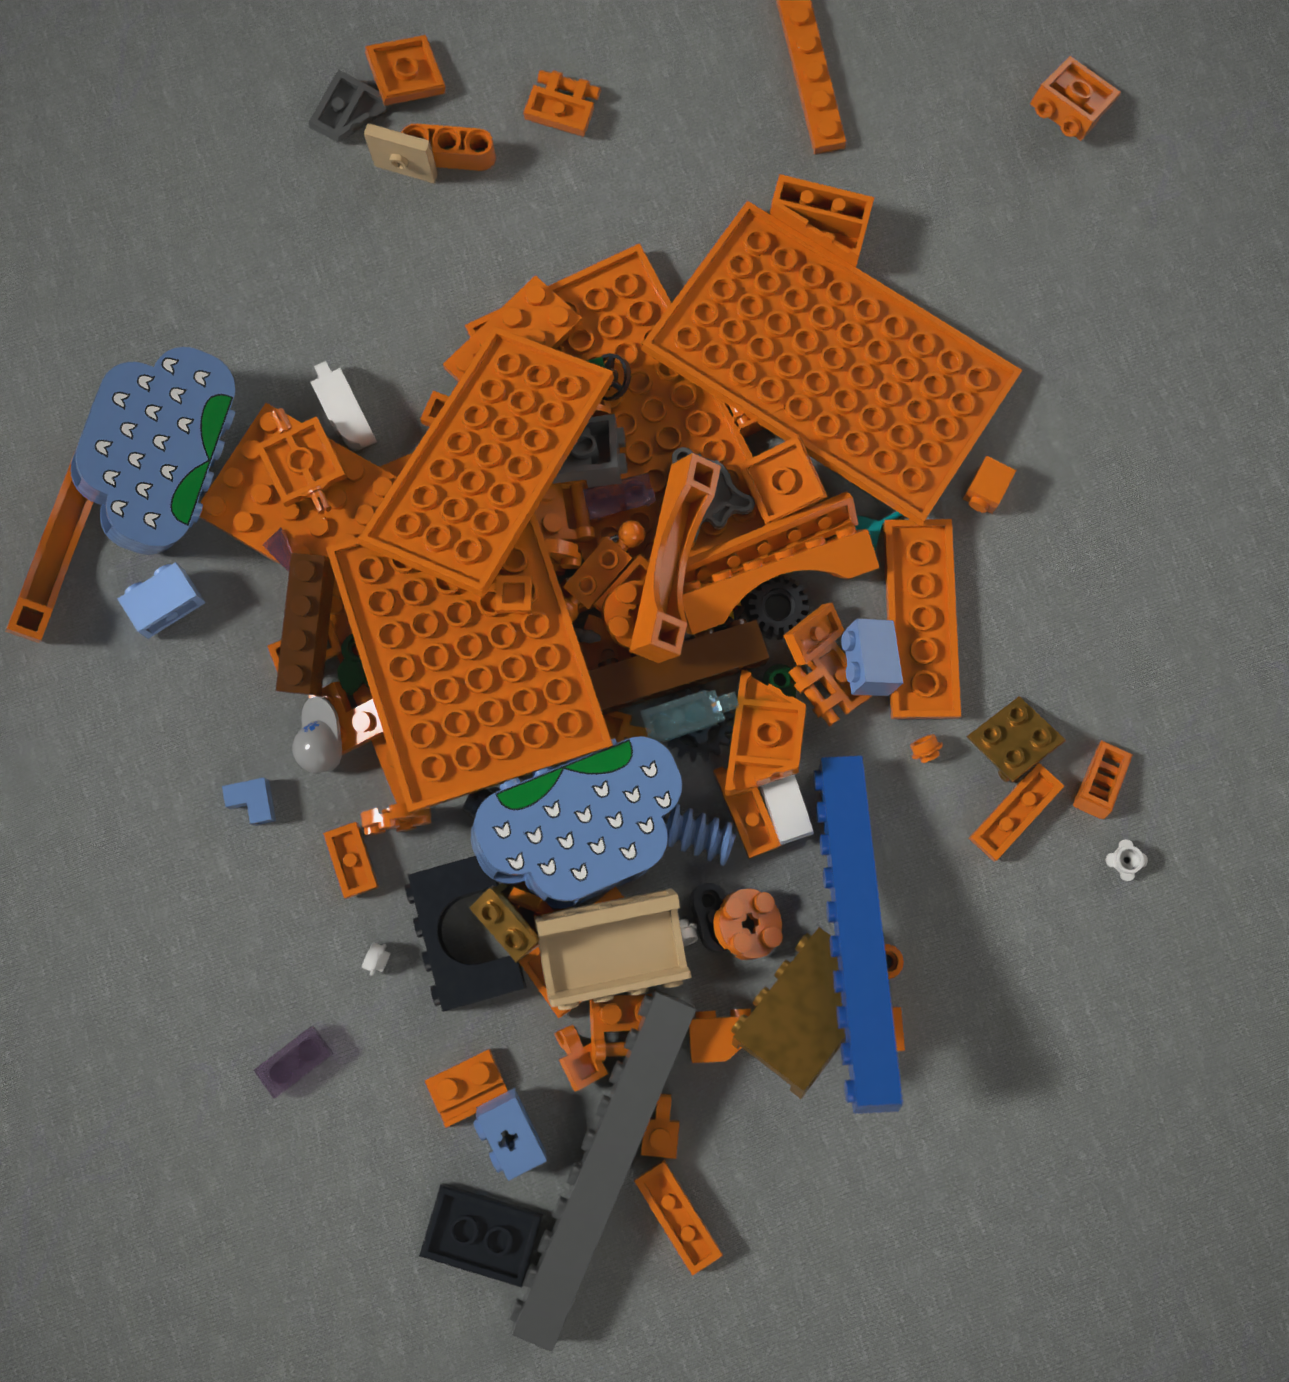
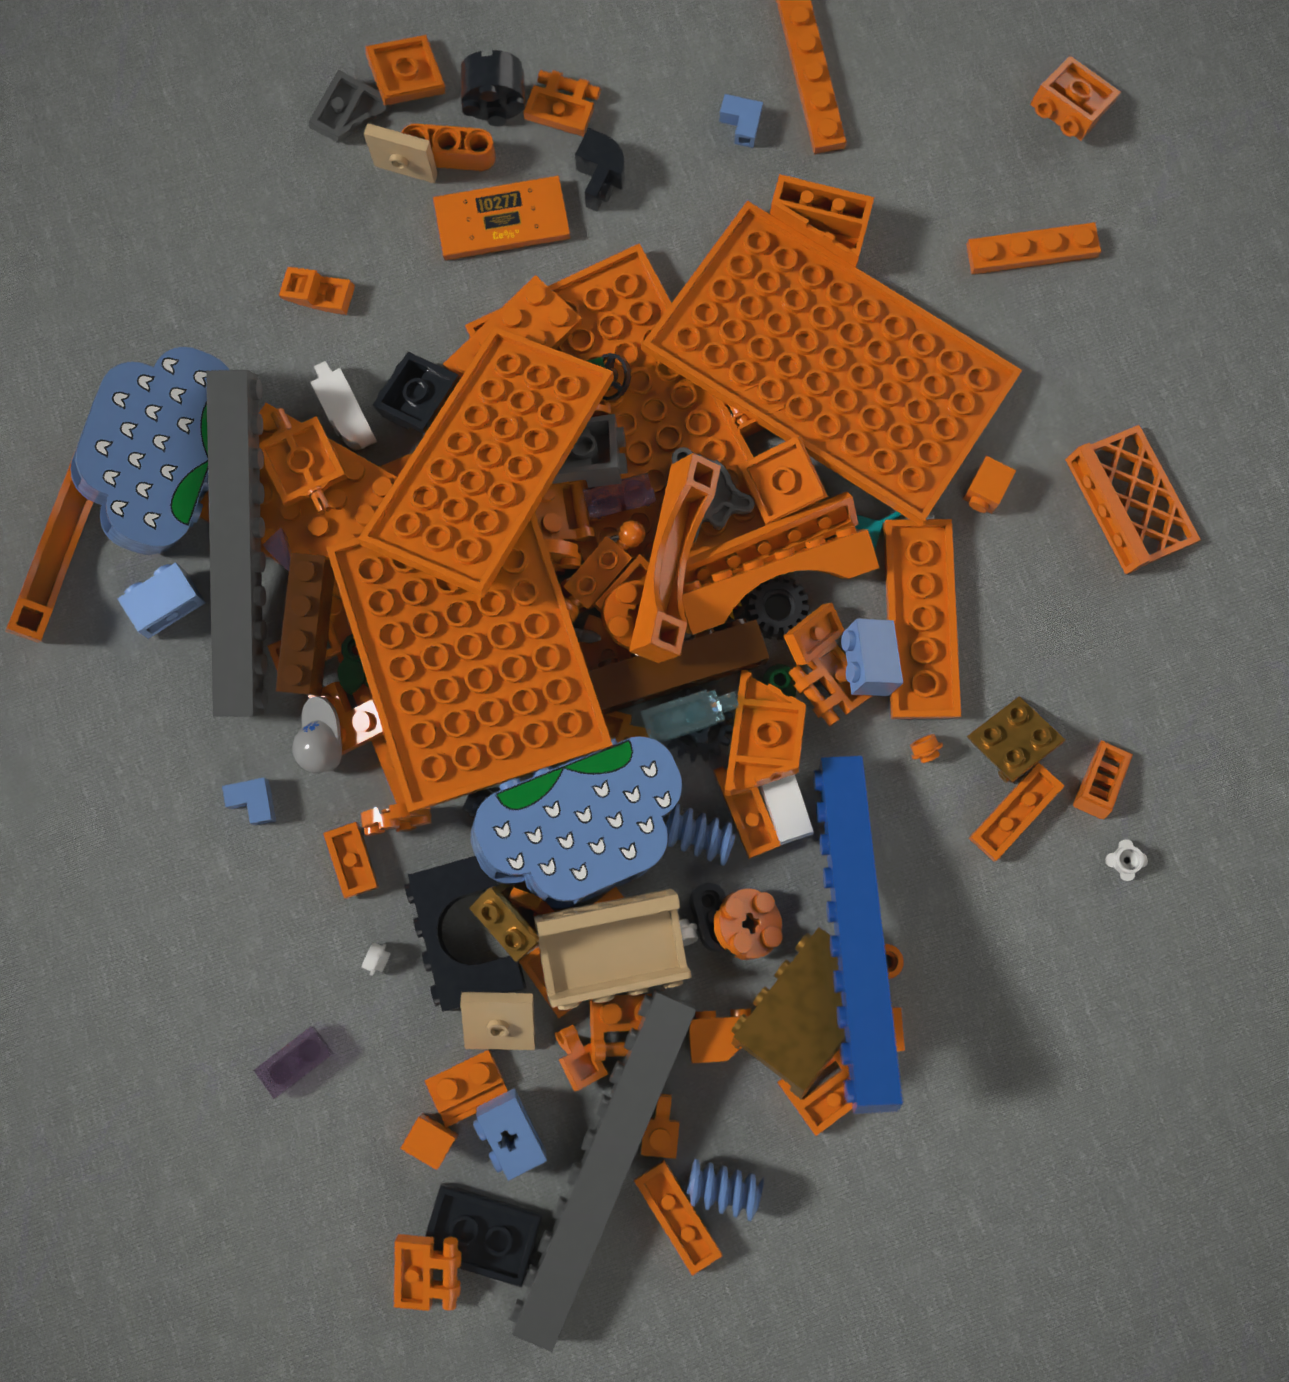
orange plate [495,575,532,613] -> none
none -> dark grey brick [206,370,268,717]
none -> orange slope [279,266,355,315]
none -> black plate [372,351,461,434]
none -> orange plate [394,1234,461,1311]
none -> orange panel [400,1113,459,1169]
none -> orange tile [433,175,570,261]
none -> black brick [460,50,525,127]
none -> tan plate [460,992,536,1050]
none -> black brick [575,127,625,212]
none -> medium blue piece [686,1158,764,1221]
none -> medium blue piece [719,94,763,148]
none -> orange plate [777,1048,853,1136]
none -> orange plate [966,222,1101,274]
none -> orange fence [1065,425,1201,575]

